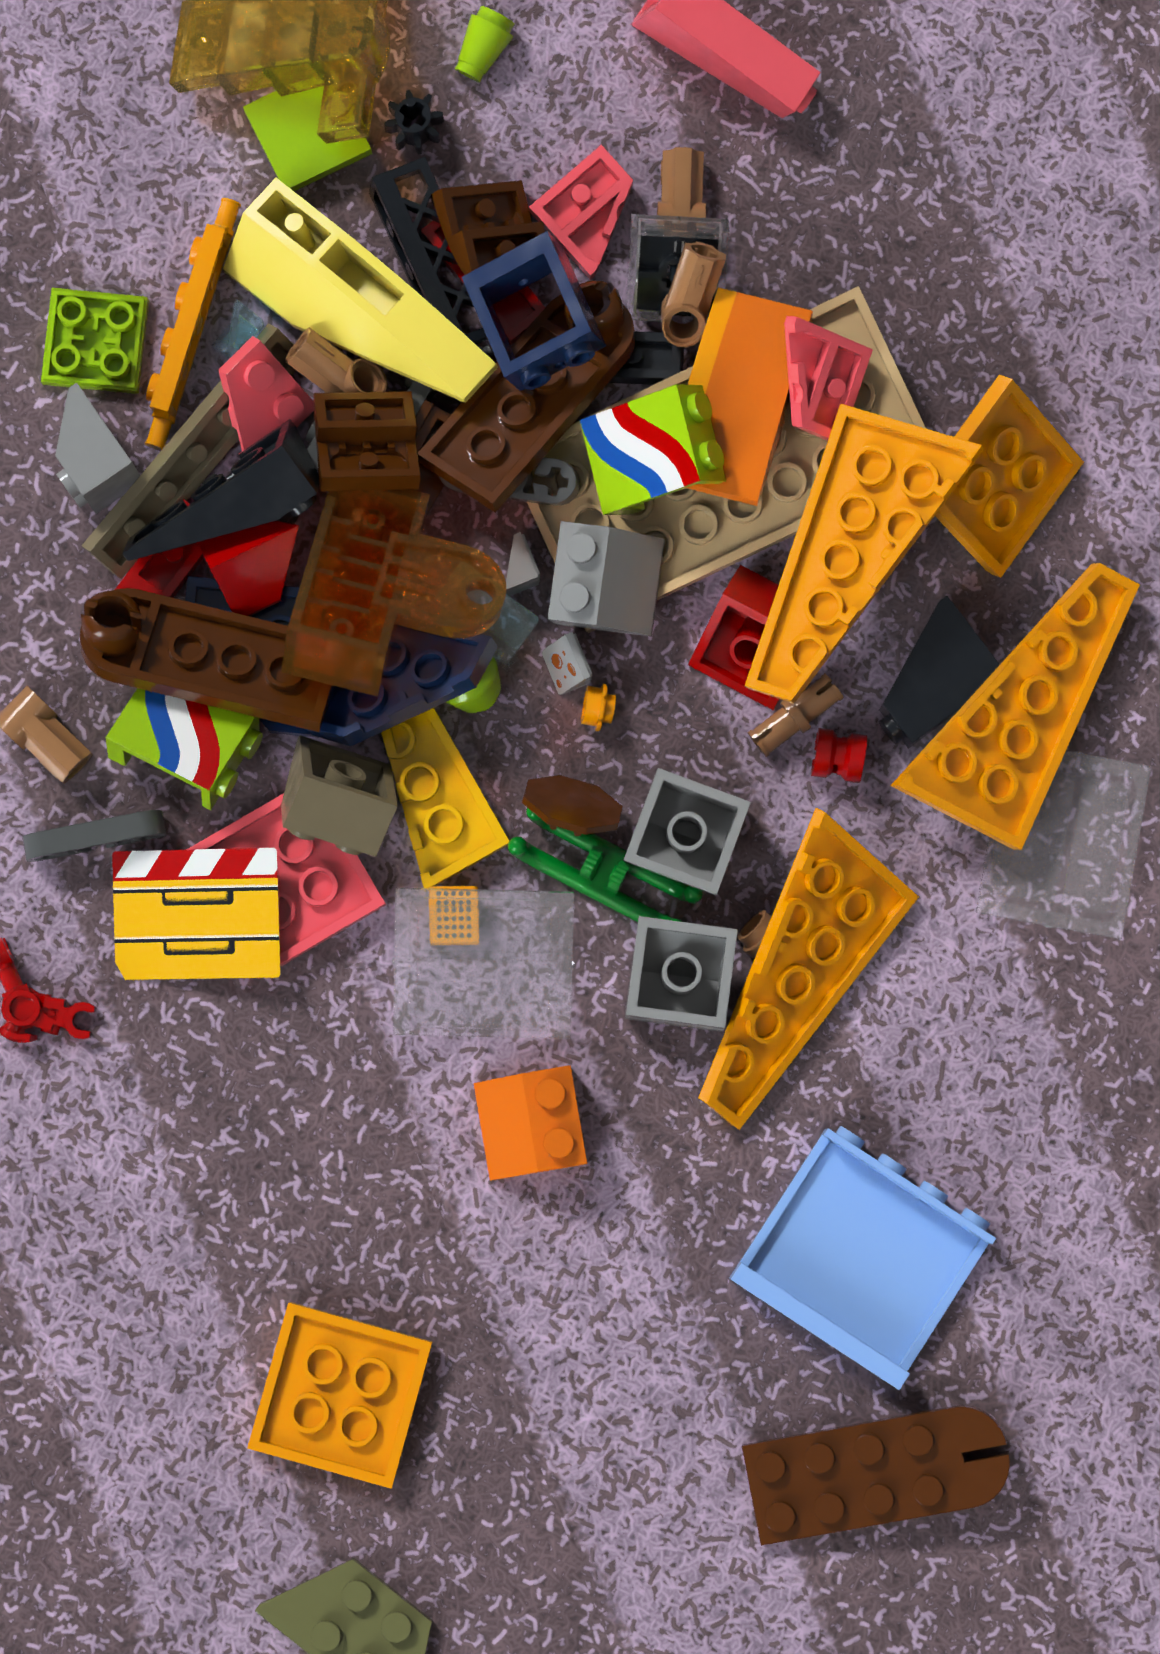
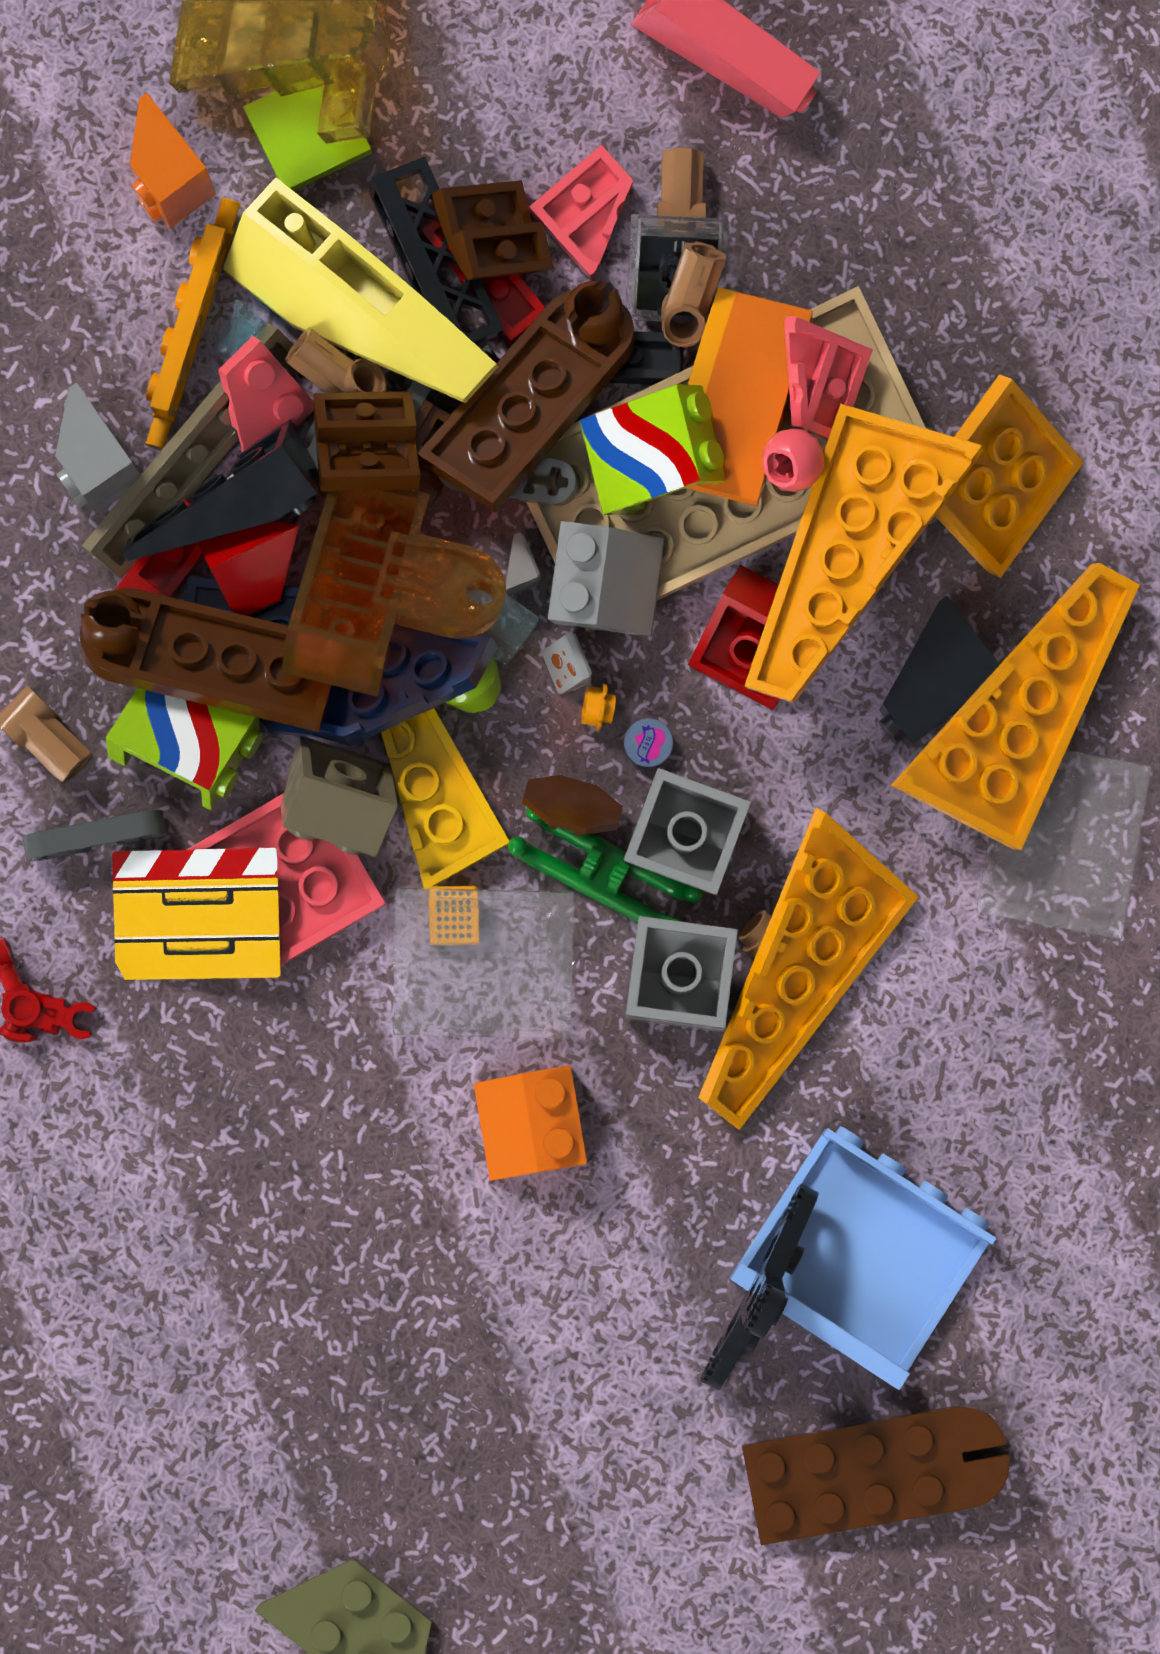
lime tile [41,288,149,394] -> none
light orange plate [247,1302,433,1489] -> none
black gear [384,90,444,155] -> none
lime cone [455,6,515,83] -> none
dark blue window [461,231,606,391] -> none
medium nougat pin [747,673,844,757] -> none
red wheel [811,728,867,783] -> none
none -> orange slope [130,92,216,229]
none -> sand blue tile [624,718,673,769]
none -> black piece [701,1183,819,1391]
none -> coral piece [762,429,825,492]

